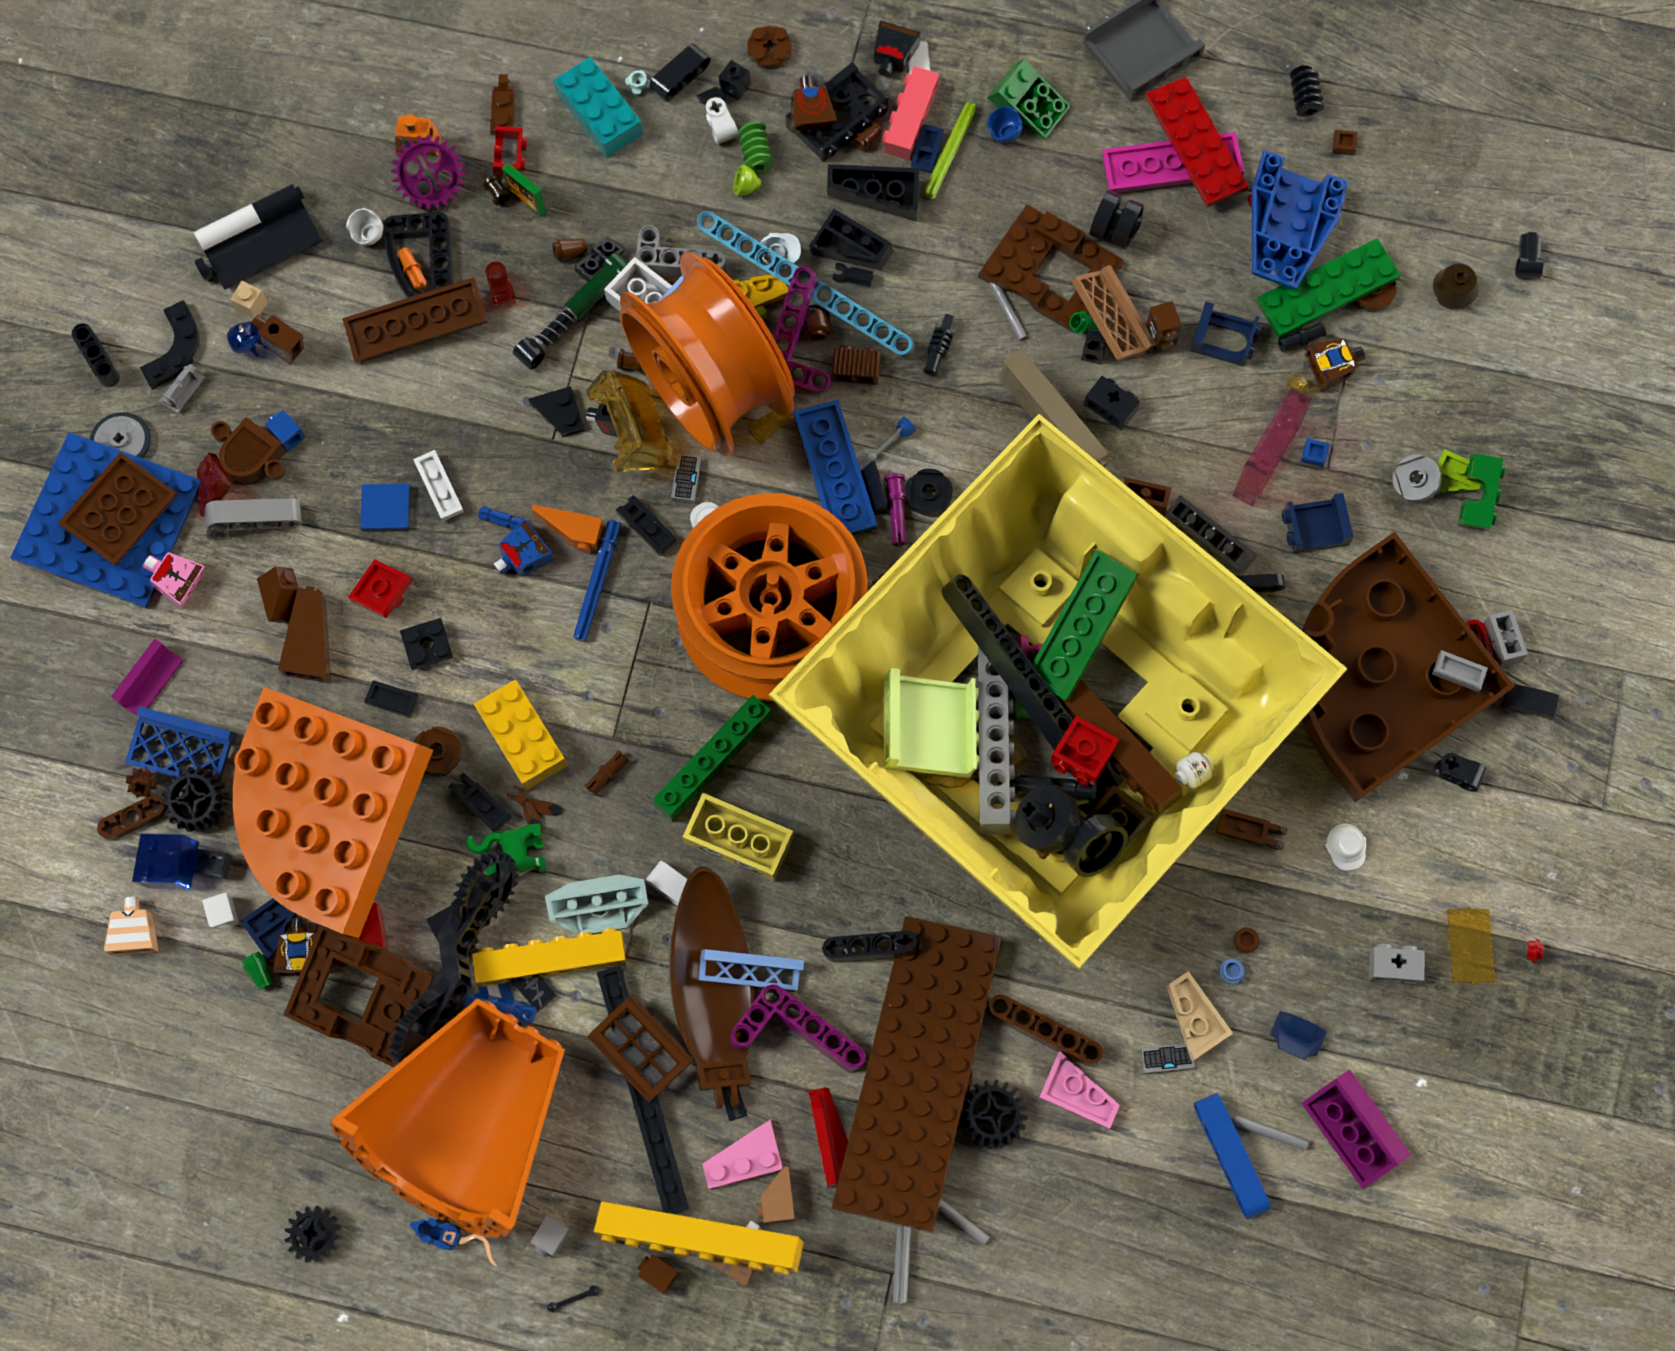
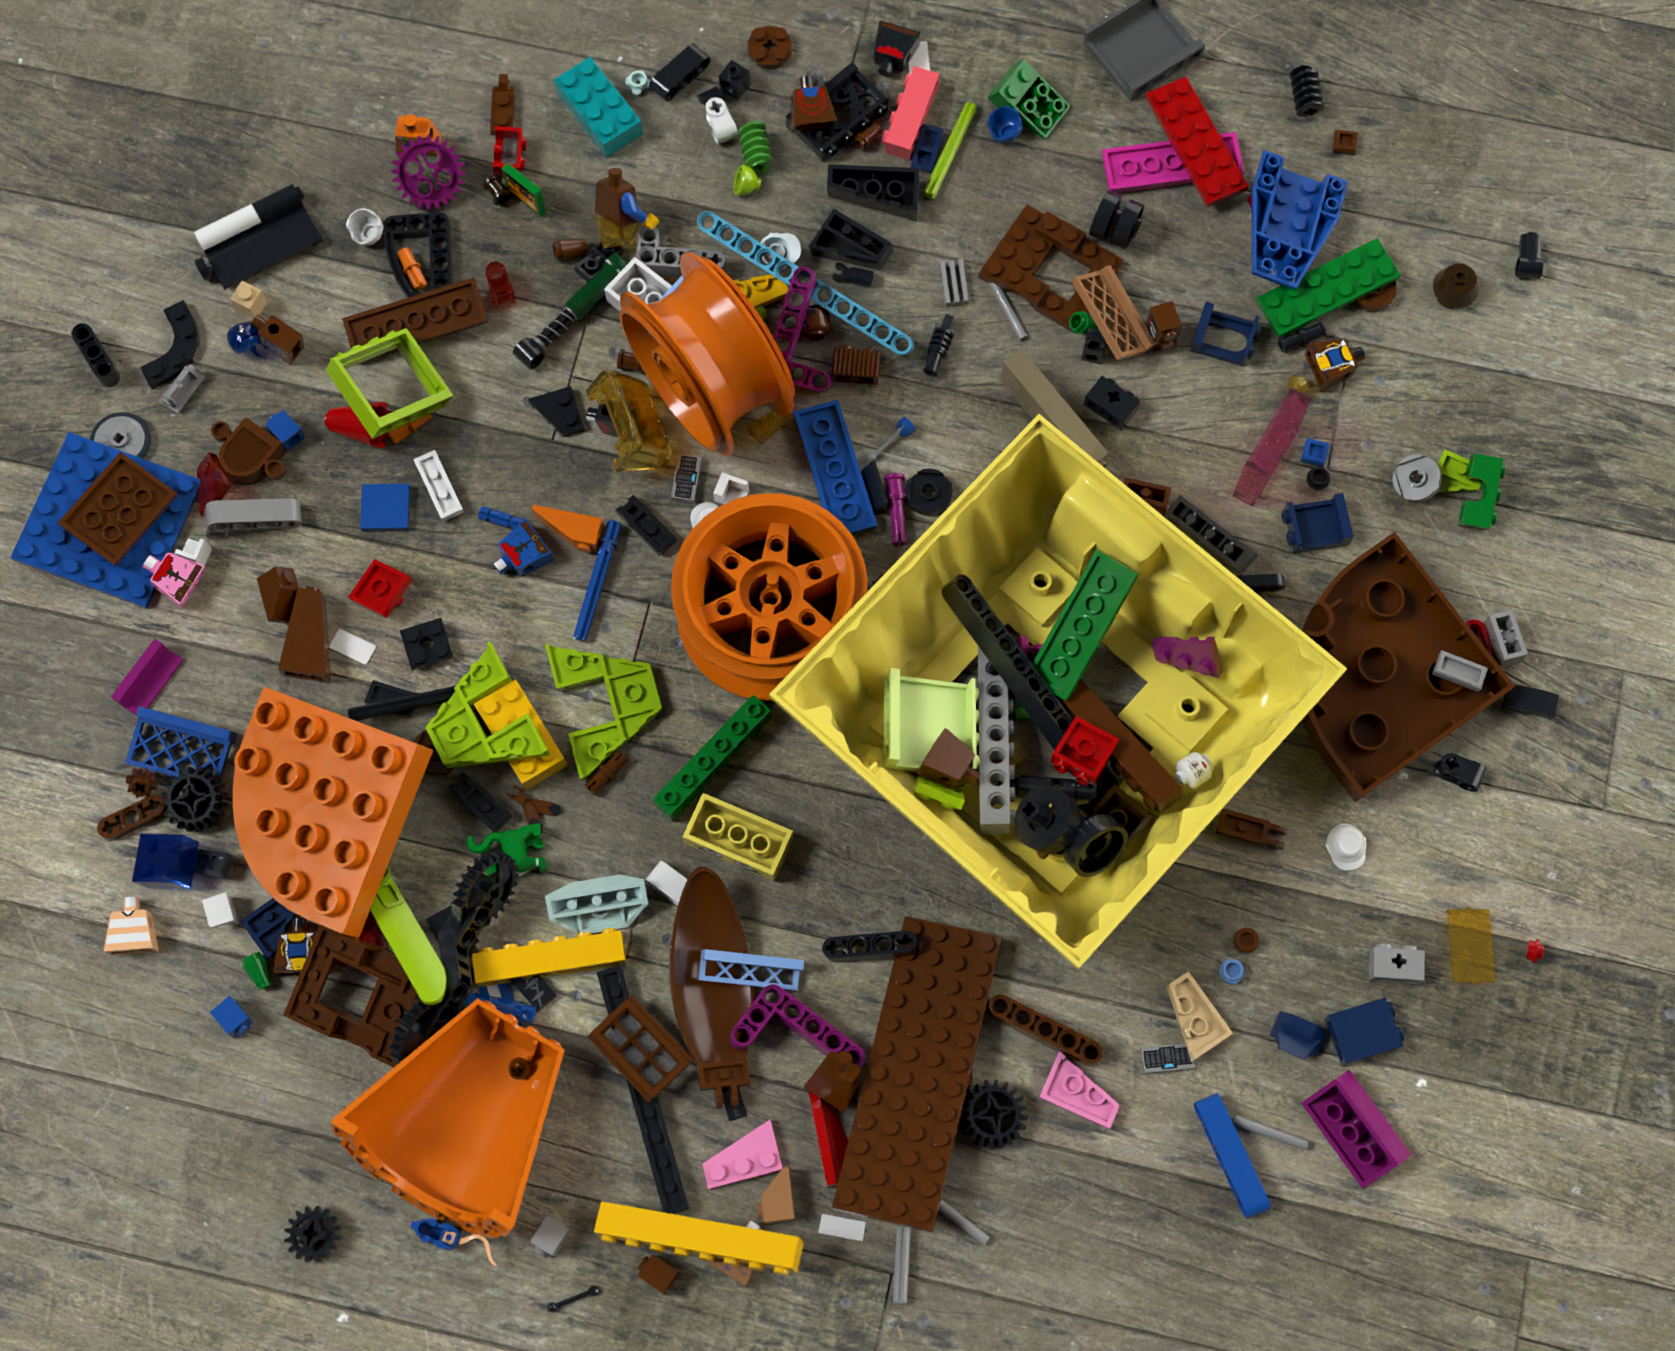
none -> white panel [174,538,212,566]
none -> blue brick [210,996,254,1038]
none -> red cone [324,401,392,448]
none -> lime window [325,328,454,439]
none -> white sticker [329,629,376,665]
none -> black axle [348,686,455,721]
none -> lime piece [370,866,446,1005]
none -> orange axle [388,414,432,444]
none -> lime wing [425,641,550,768]
none -> reddish brown hinge [509,1057,529,1080]
none -> lime wing [545,644,663,781]
none -> clear yellow slope [592,214,640,248]
none -> reddish brown torso [595,168,660,230]
none -> white panel [713,472,749,505]
none -> reddish brown torso [804,1051,861,1112]
none -> white sticker [818,1214,866,1241]
none -> lime wing [914,776,965,810]
none -> reddish brown torso [916,728,980,789]
none -> light grey tile [940,259,969,307]
none -> magenta wing [1151,637,1223,678]
none -> black plate [1306,467,1330,490]
none -> dark blue panel [1324,997,1404,1067]

